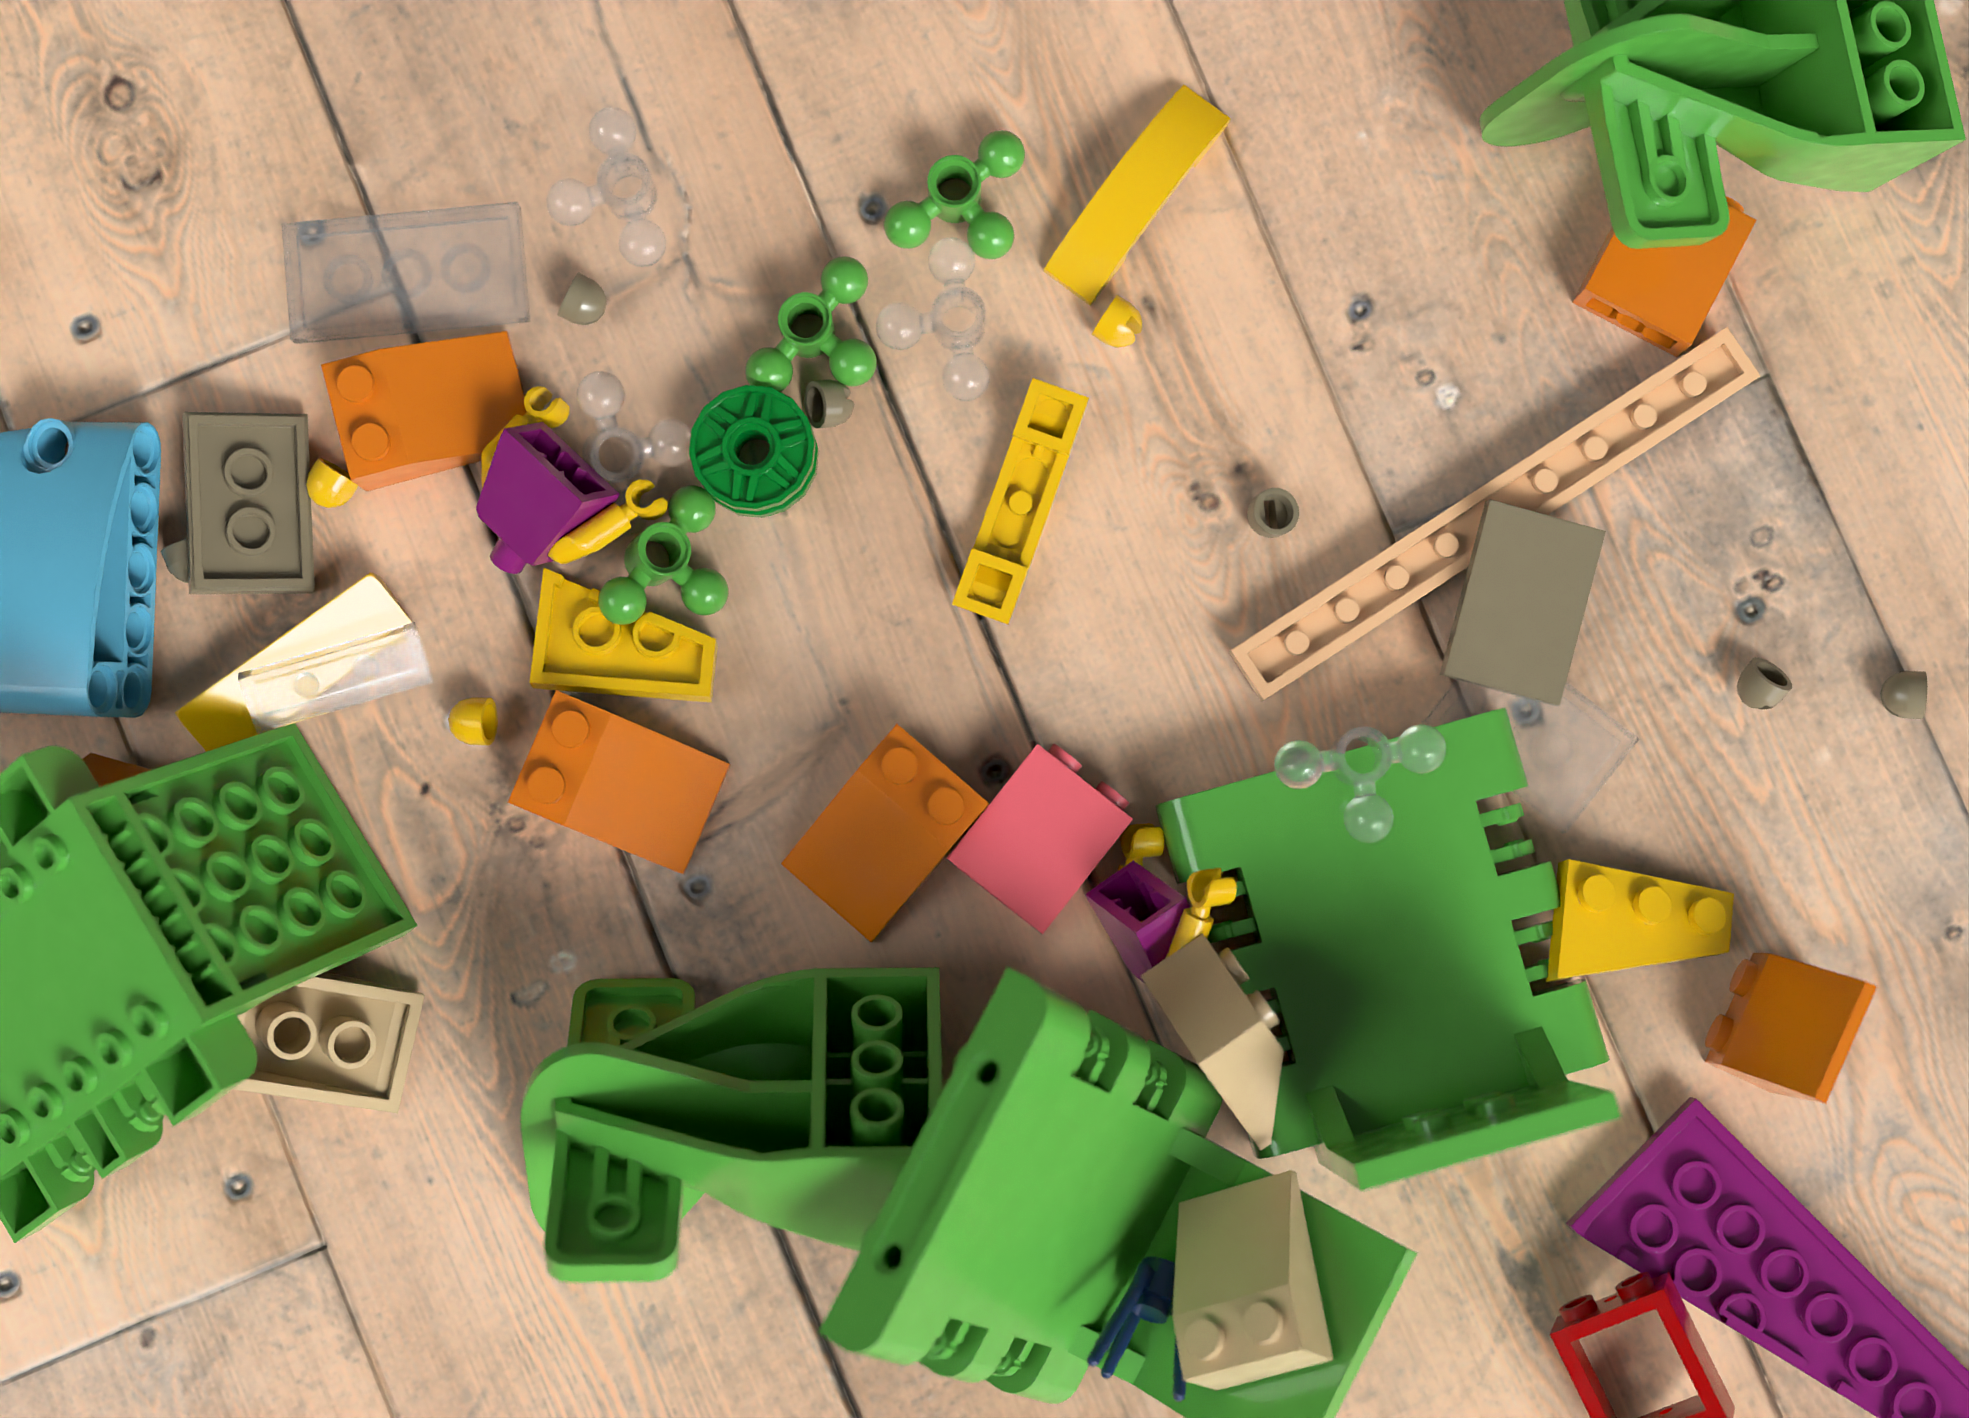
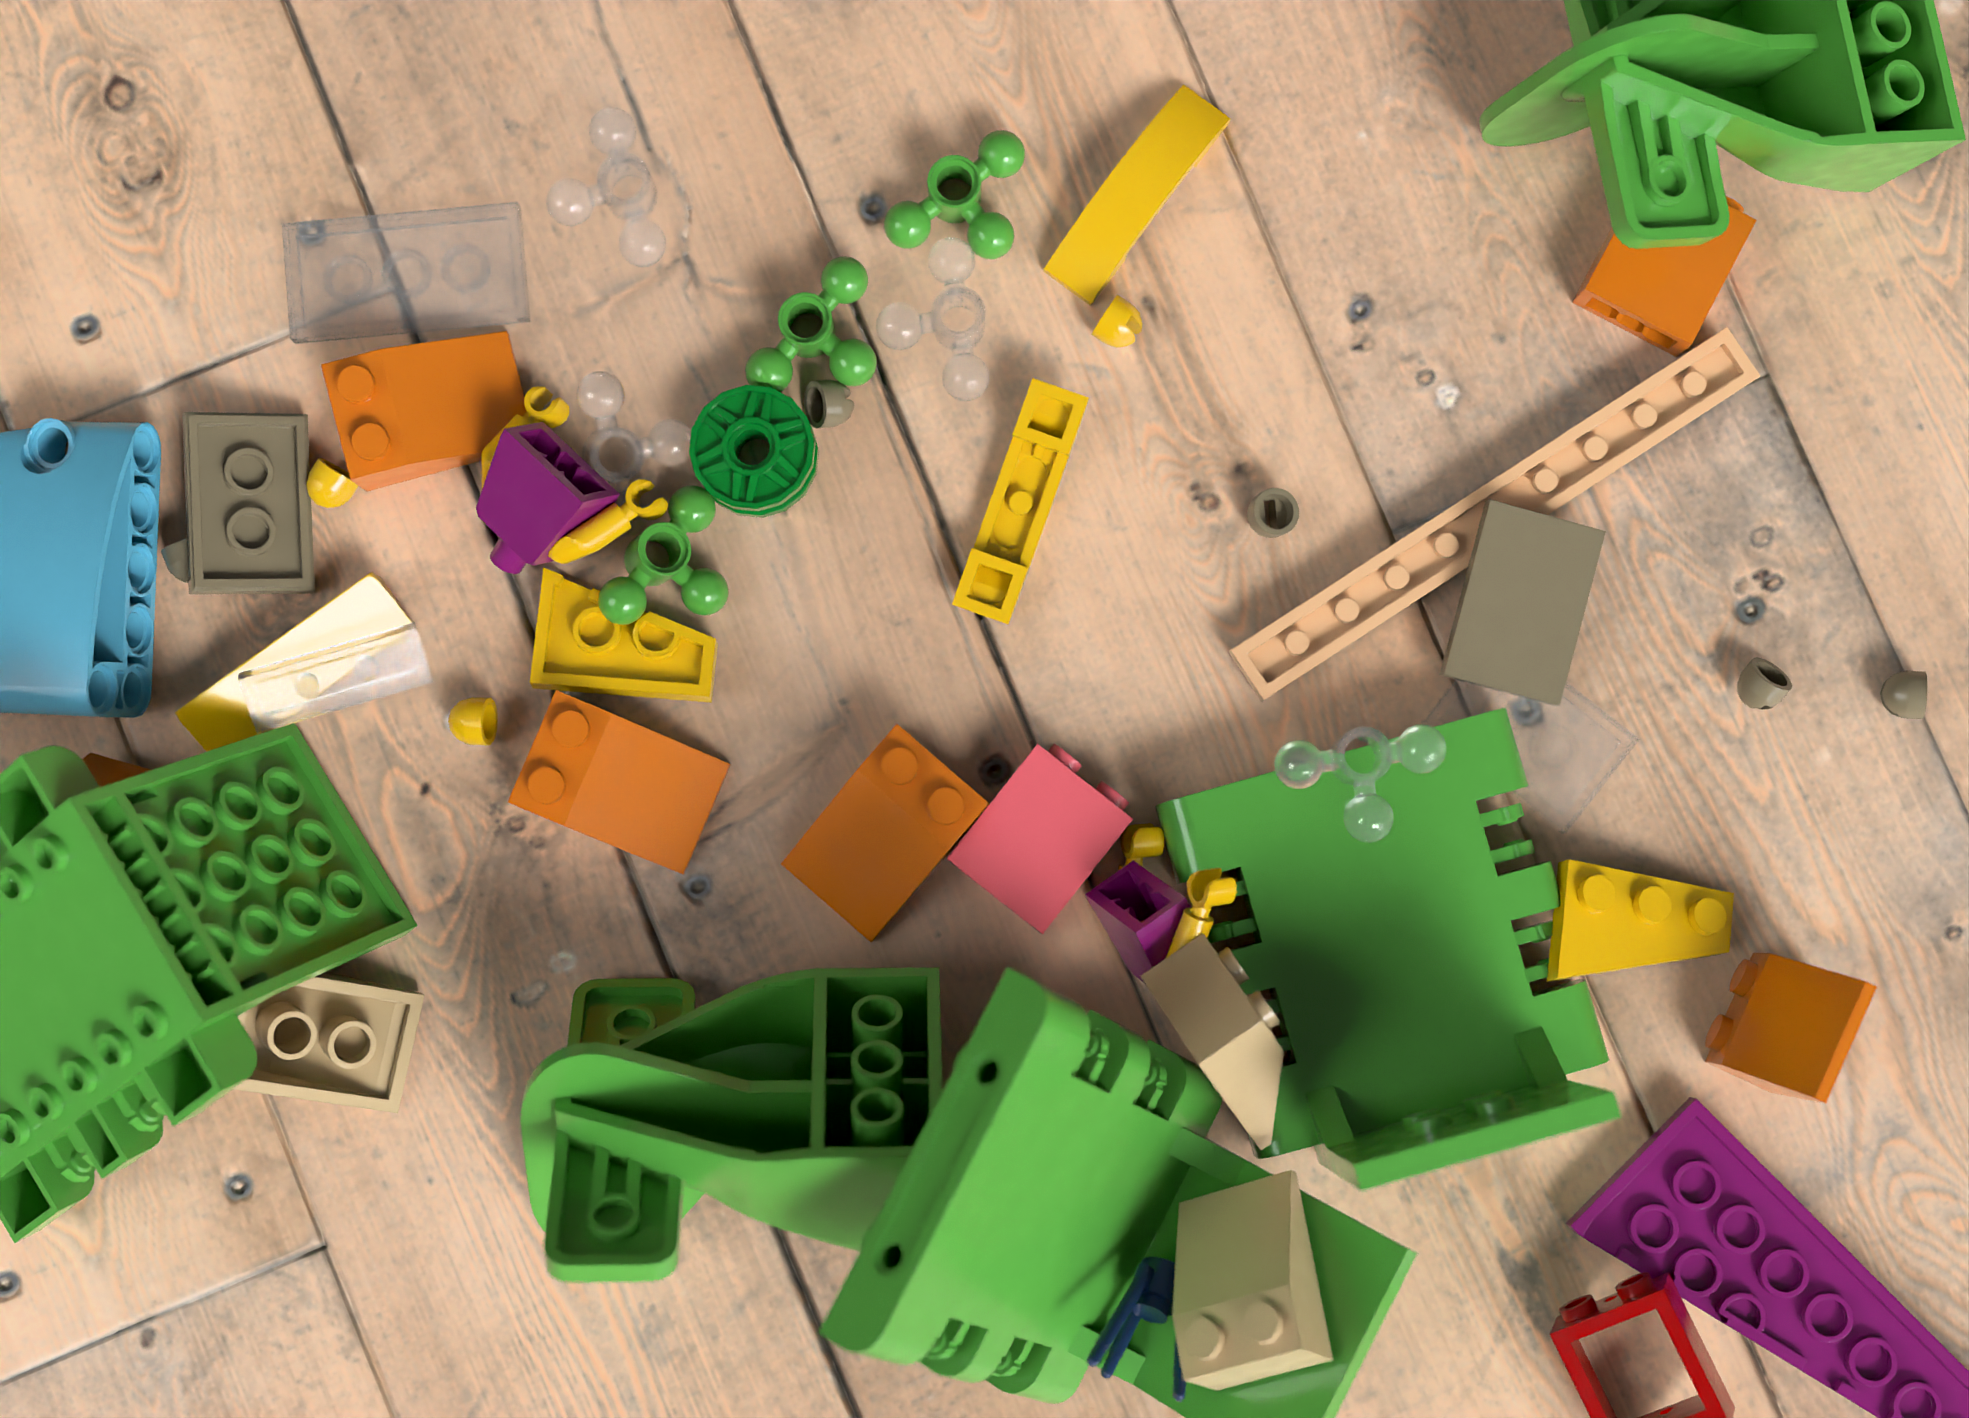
dark tan hinge [557,273,607,325] -> none

